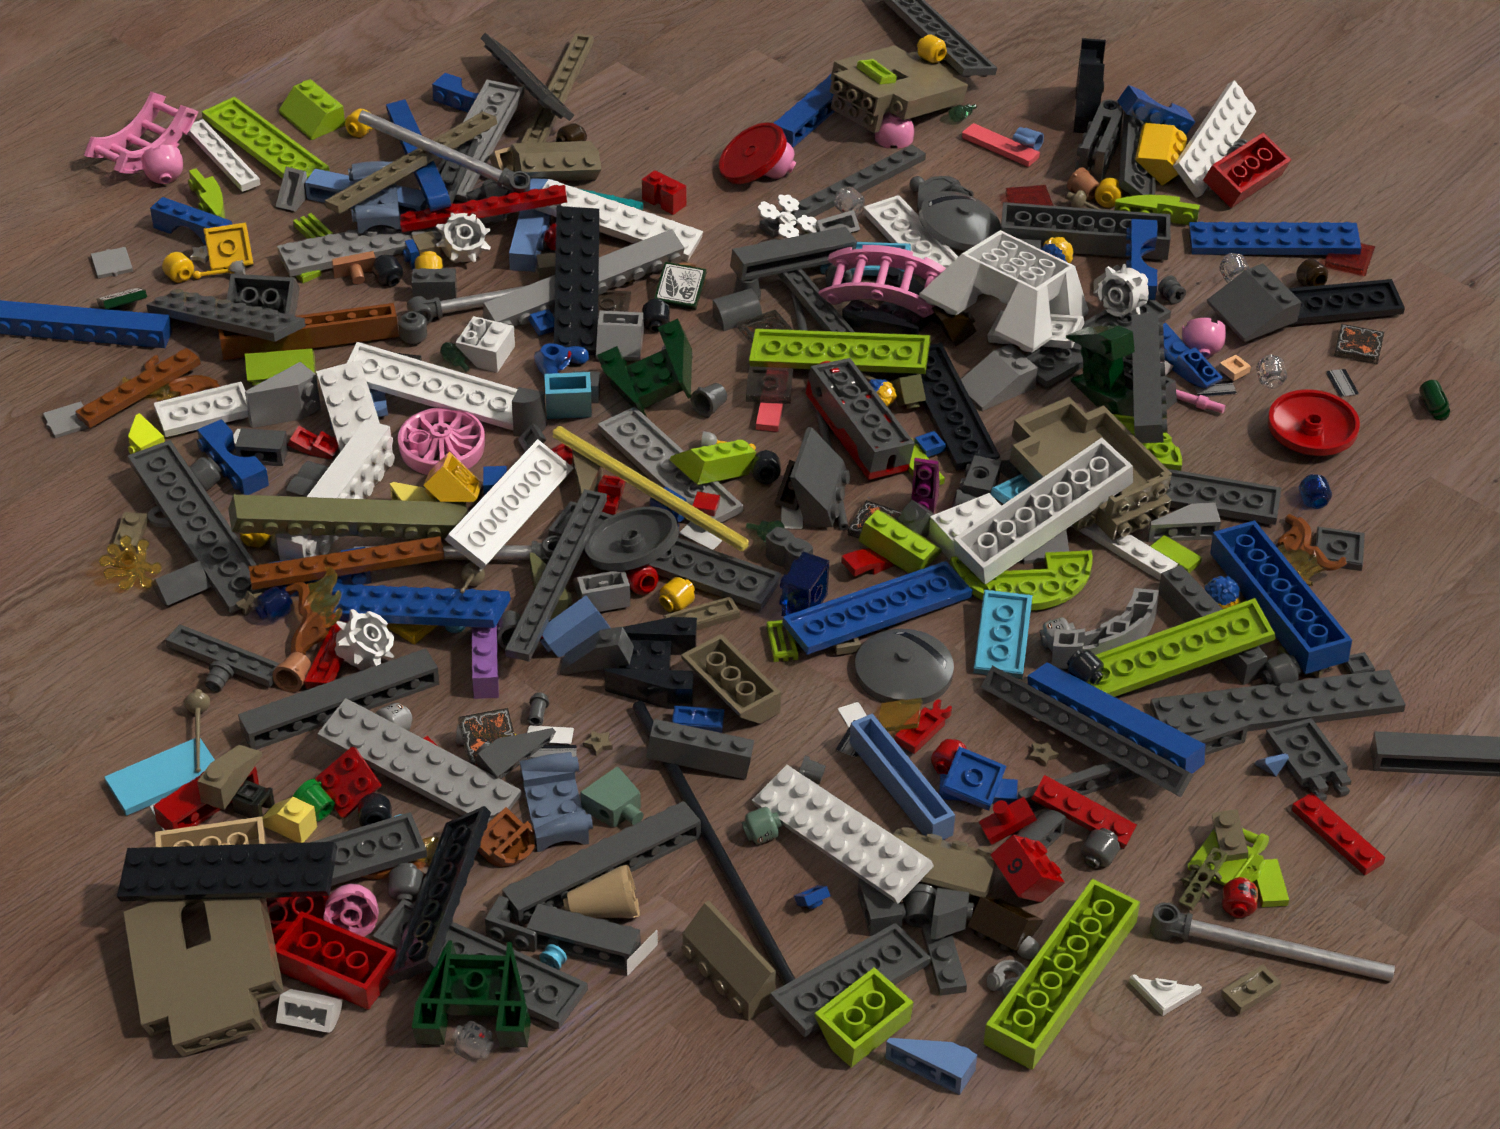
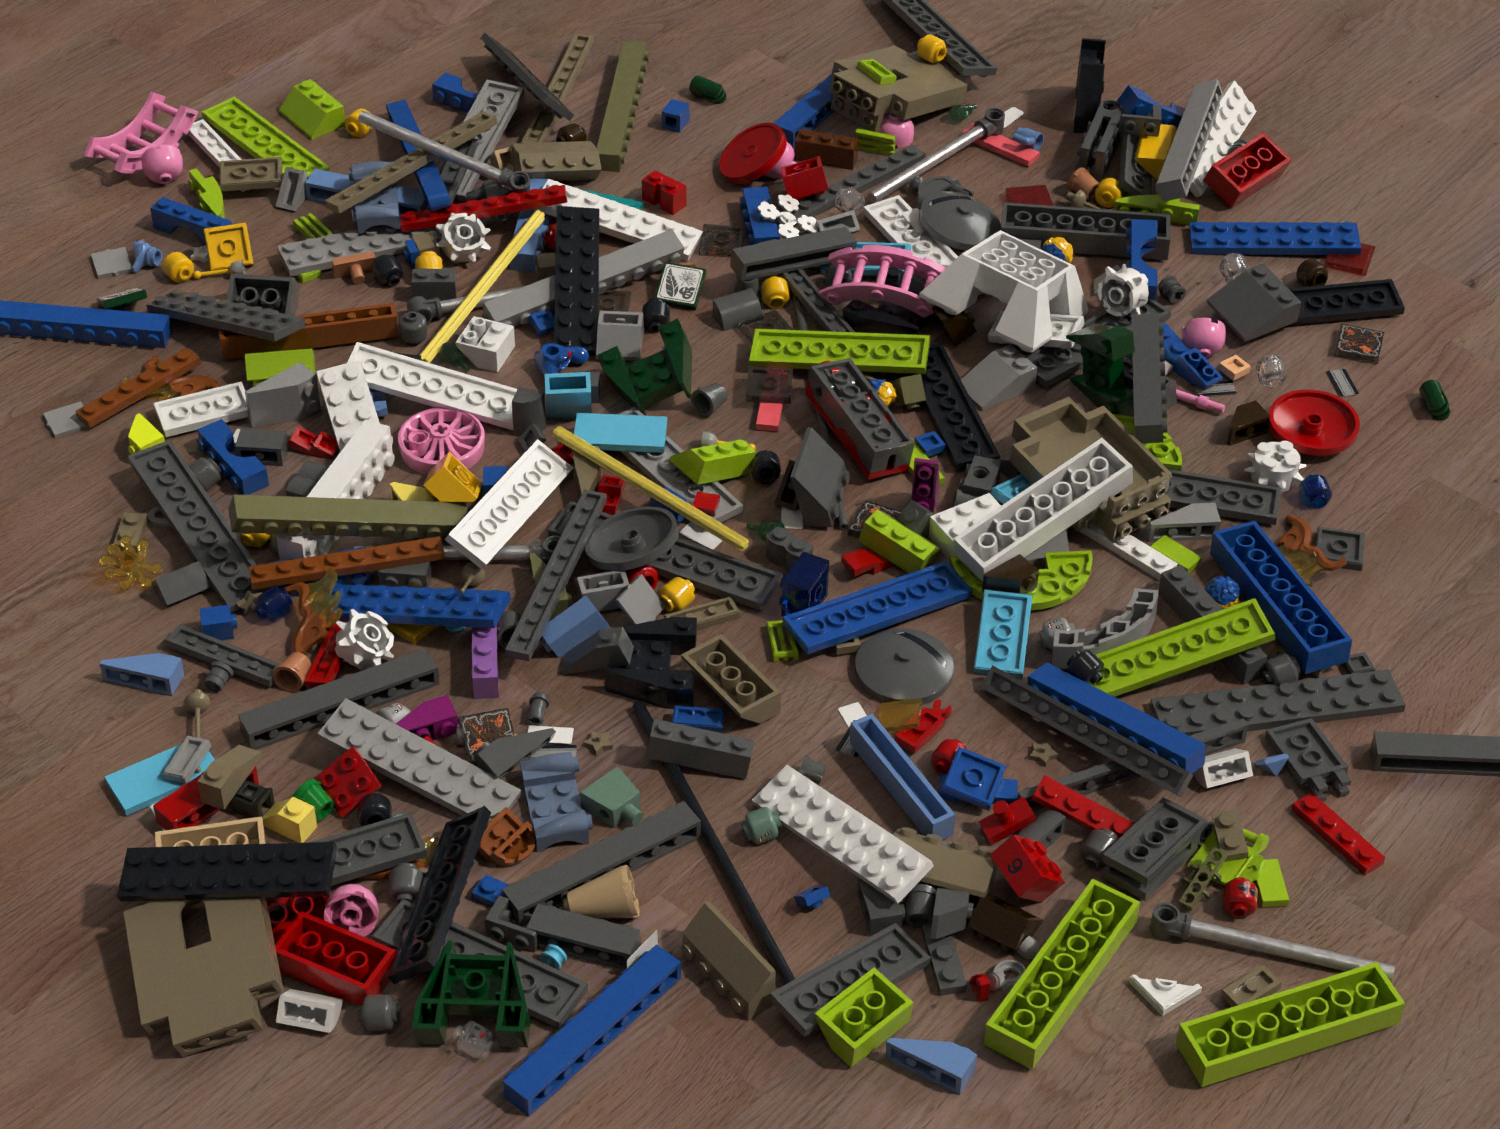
none -> medium blue slope [100,653,184,696]
none -> medium blue animal [131,239,162,273]
none -> light grey tile [162,735,211,784]
none -> blue brick [200,605,238,641]
none -> dark tan tile [220,157,283,191]
none -> dark grey head [357,994,400,1031]
none -> dark grey brick [378,562,432,588]
none -> magenta slope [396,695,458,740]
none -> light yellow axle [418,210,545,363]
none -> blue plate [472,874,509,908]
none -> blue brick [503,944,681,1117]
none -> medium azure tile [574,413,667,453]
none -> olive brick [597,41,650,172]
none -> light grey piece [615,574,665,625]
none -> blue brick [662,99,690,133]
none -> dark green arm [689,75,727,104]
none -> clear smoke tile [699,224,745,258]
none -> blue arch [739,187,780,245]
none -> yellow head [761,276,790,309]
none -> red brick [781,156,829,201]
none -> reddish brown brick [794,129,859,170]
none -> lime tile [855,128,896,156]
none -> flat silver piece [868,107,1005,203]
none -> white sticker [901,208,926,233]
none -> red tile [969,973,990,1002]
none -> dark brown slope [982,554,1039,594]
none -> white sticker [1004,107,1023,128]
none -> dark grey hinge [1101,797,1213,901]
none -> dark grey bracket [1118,105,1162,136]
none -> light grey brick [1155,79,1223,202]
none -> lime brick [1176,962,1405,1087]
none -> white brick [1193,748,1253,788]
none -> dark brown slope [1227,400,1270,446]
none -> white brick [1244,441,1307,492]

